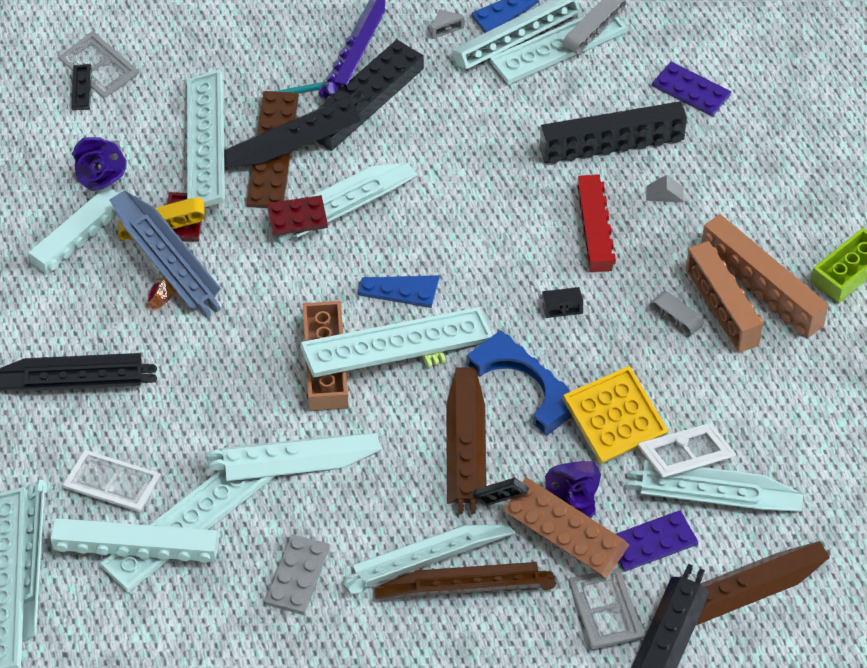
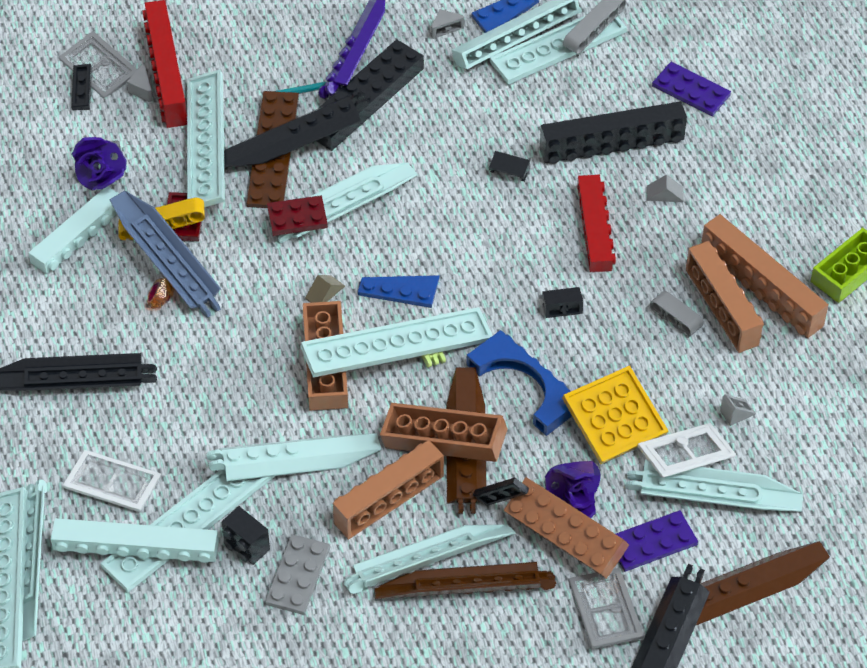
none -> light grey slope [127,65,153,102]
none -> red brick [142,0,187,128]
none -> black brick [222,506,270,565]
none -> dark tan slope [305,275,345,303]
none -> nougat brick [333,440,444,540]
none -> nougat brick [380,403,508,462]
none -> black hinge [489,151,530,182]
none -> light grey slope [720,394,756,426]

